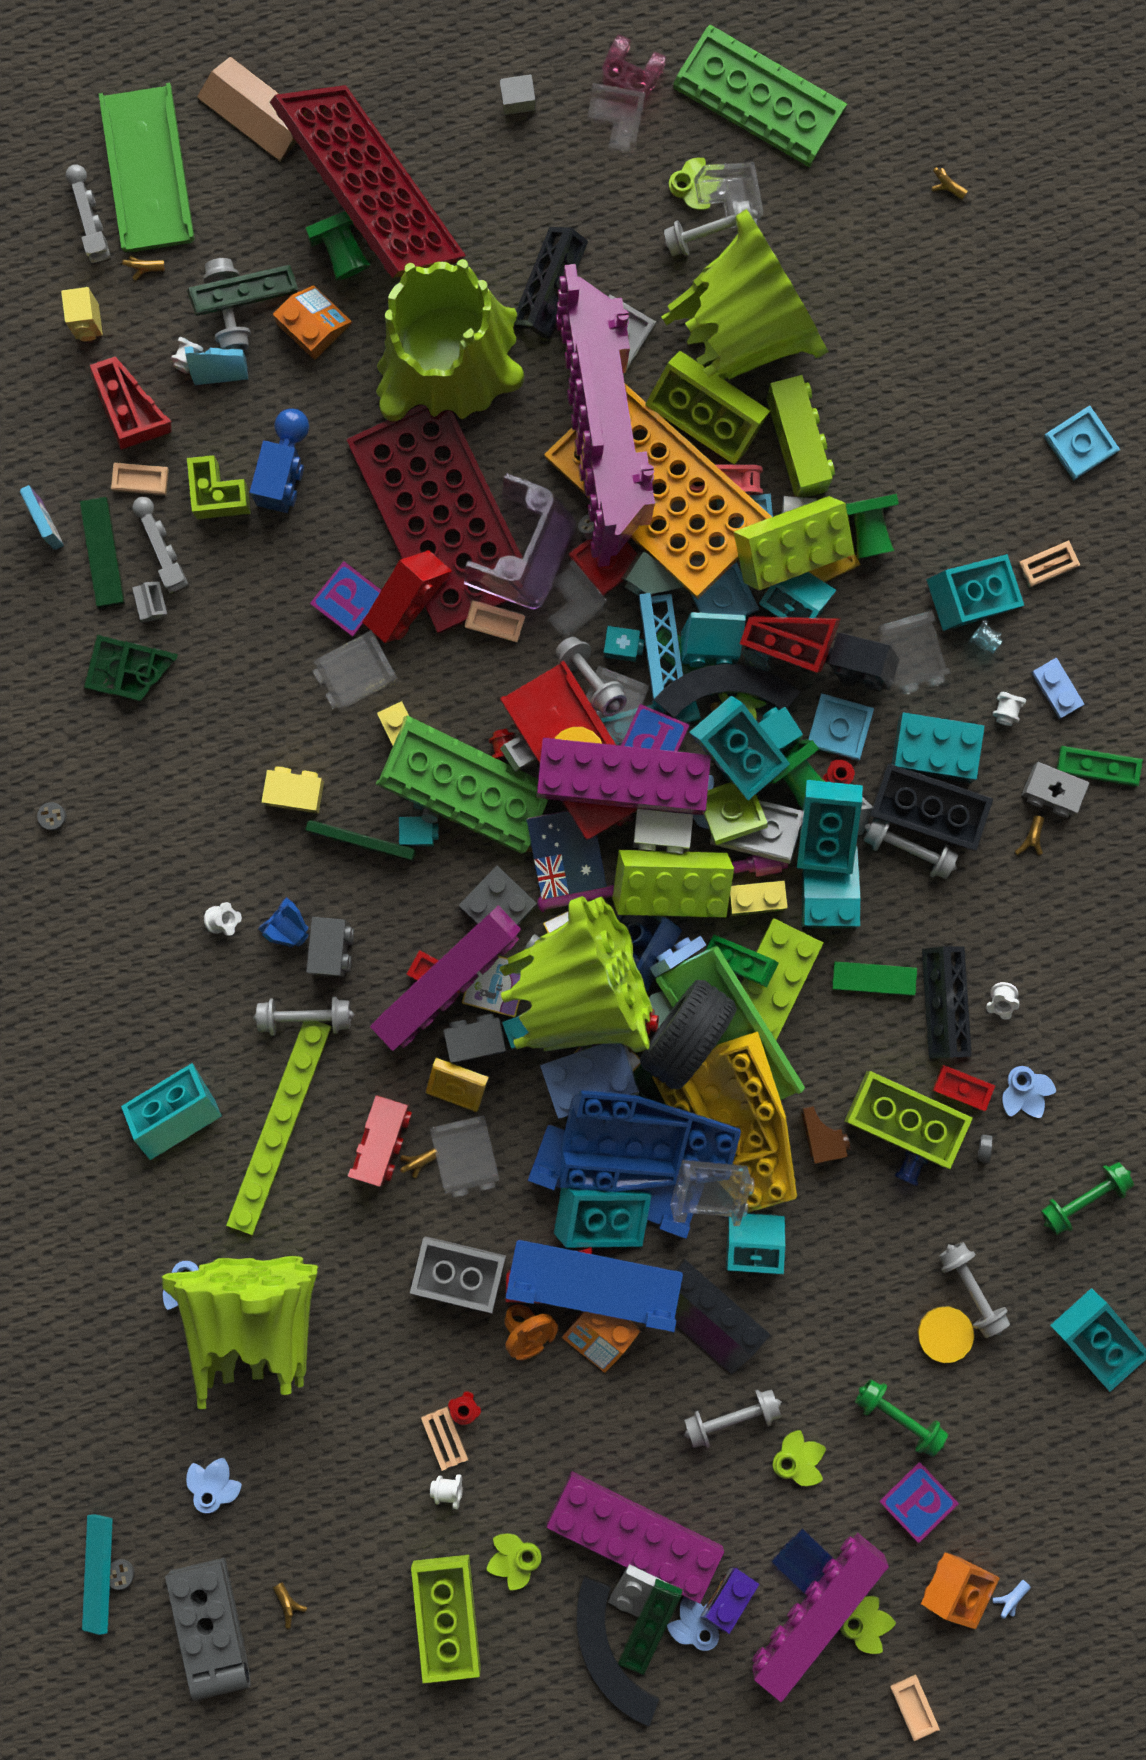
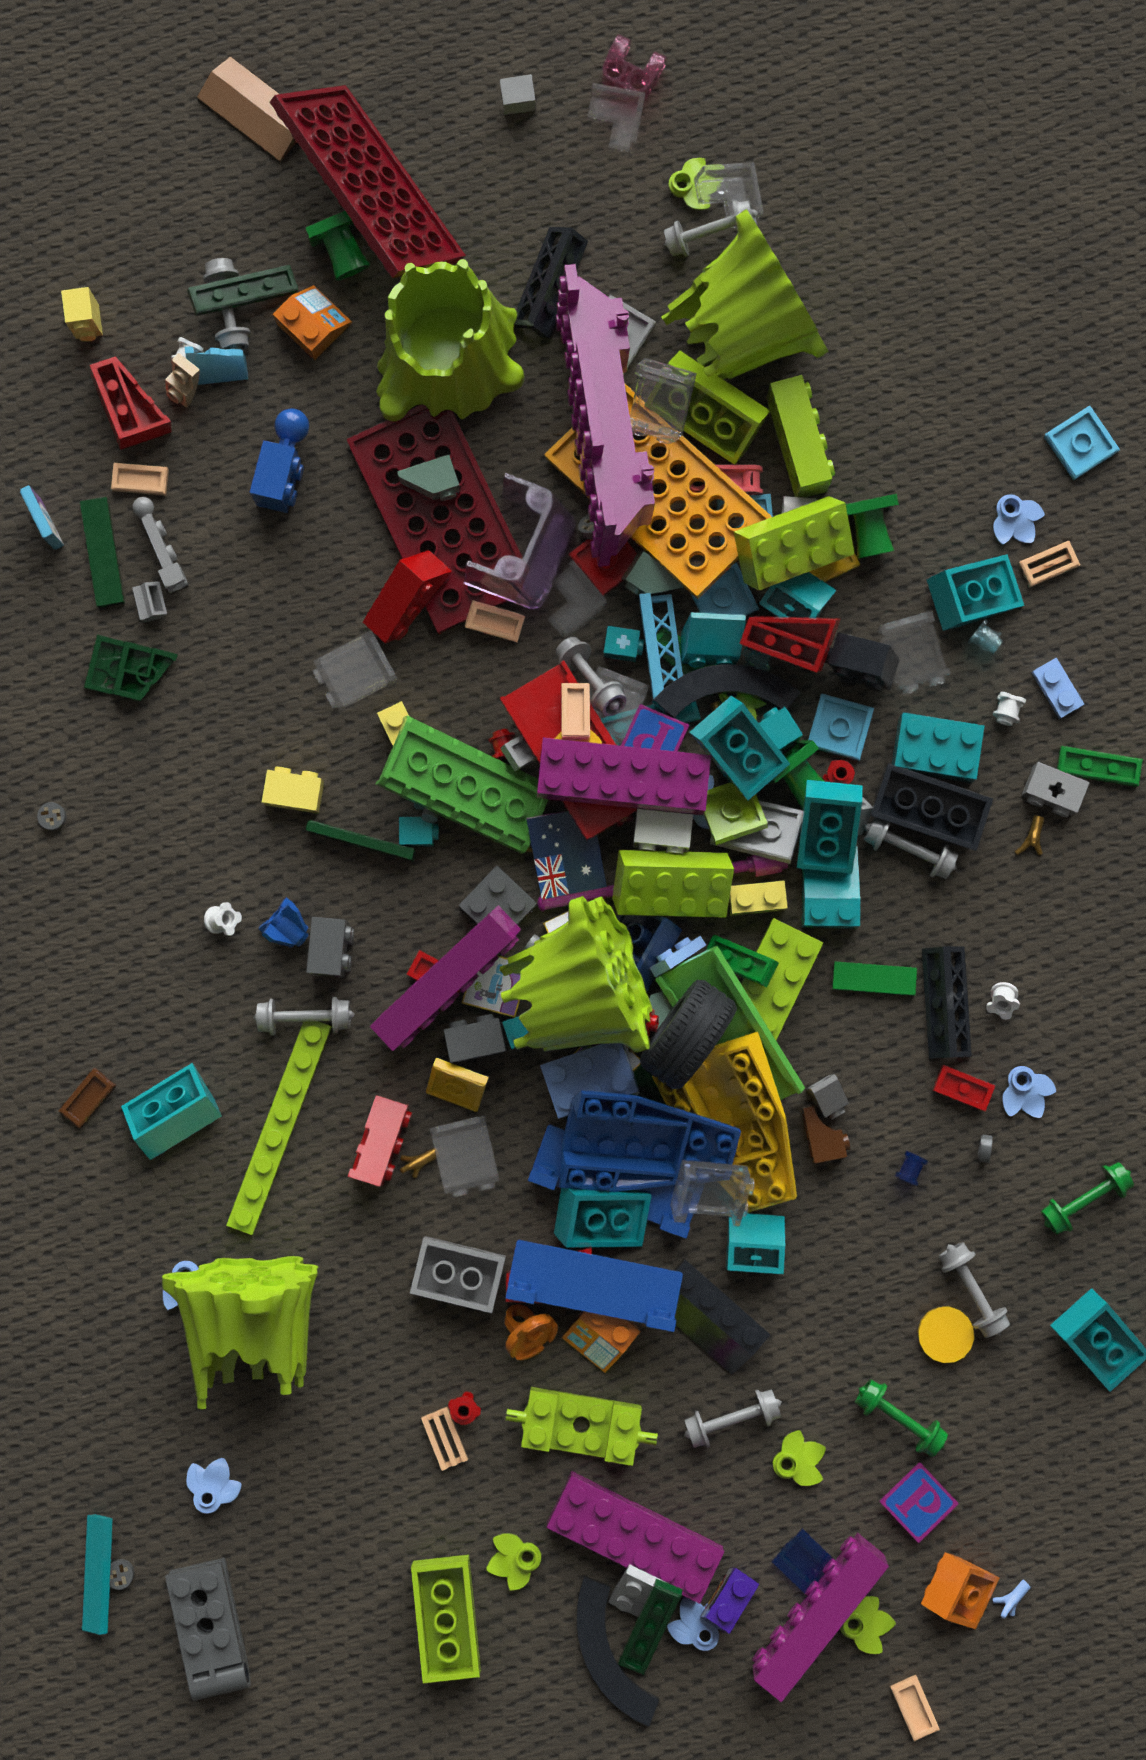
light grey plate [66,165,111,263] -> none
bright green ladder [99,83,195,252] -> none
pearl gold bar [122,256,165,281] -> none
lime brick [187,455,251,519] -> none
pearl gold bar [273,1582,307,1629] -> none
piece [310,561,381,637] -> none
white brick [430,1474,463,1509] -> none
bright green ladder [673,25,848,167] -> none
lime brick [844,1071,973,1169] -> none
pearl gold bar [932,167,968,200] -> none
none -> reddish brown tile [59,1068,117,1128]
none -> tan slope [165,353,200,408]
none -> sand green slope [397,455,461,501]
none -> lime brick [505,1387,658,1466]
none -> light nougat tile [561,683,590,740]
none -> clear panel [630,358,697,444]
none -> light grey slope [806,1074,849,1120]
none -> light blue plate [993,495,1045,544]

